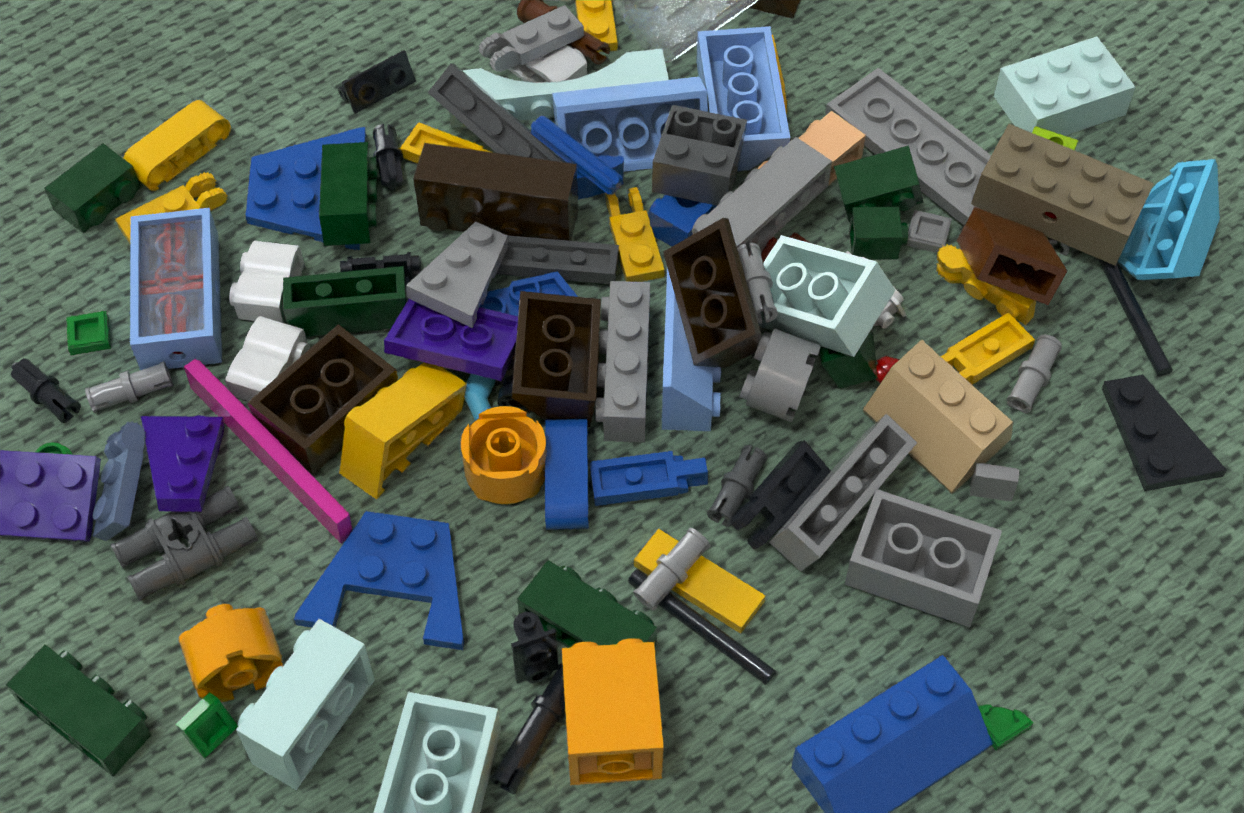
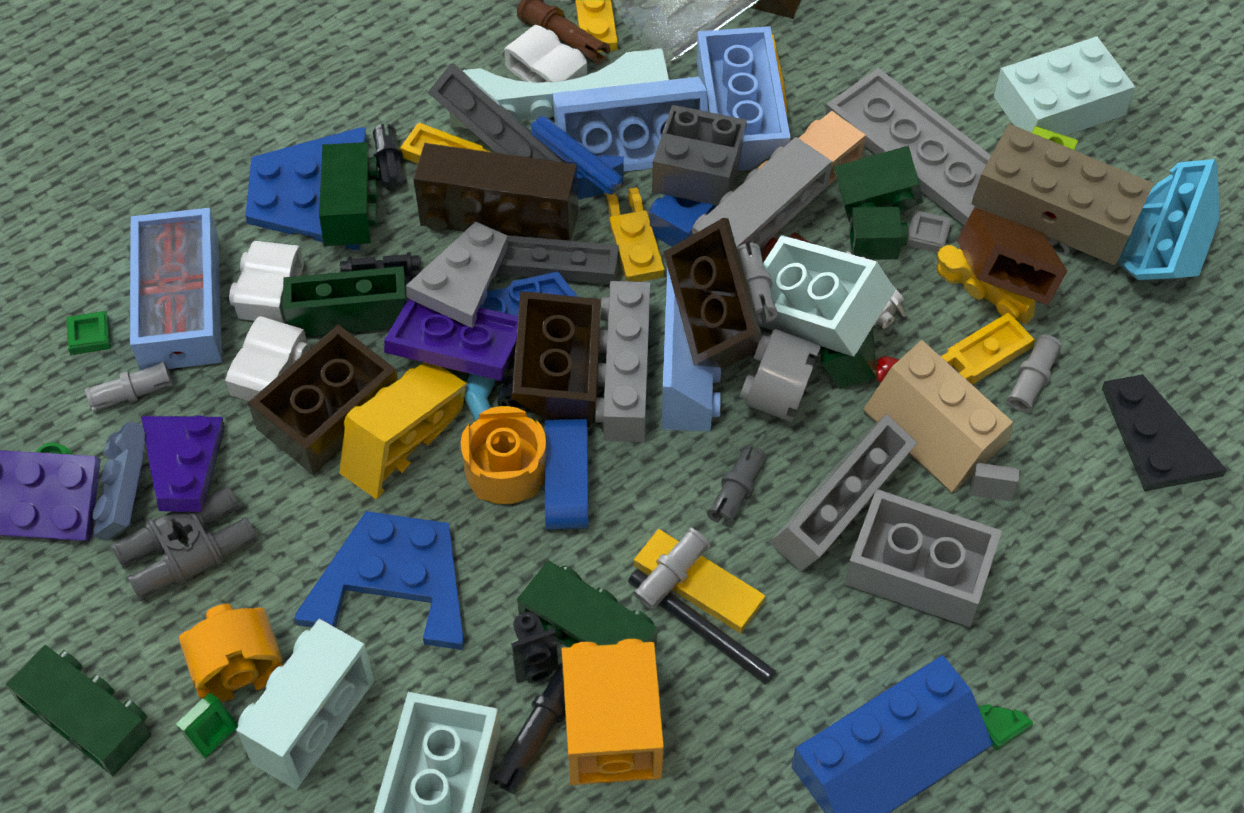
black axle [11,358,81,423] -> none
dark green brick [44,143,141,233] -> none
yellow hinge [115,172,227,243] -> none
yellow beam [123,100,231,191] -> none
dark pink tile [184,358,353,544] -> none
black hinge [338,50,416,114] -> none
light grey hinge [478,5,584,72] -> none
blue hinge [590,451,708,506] -> none
black hinge [730,440,831,550] -> none
black bar [1097,258,1173,376] -> none

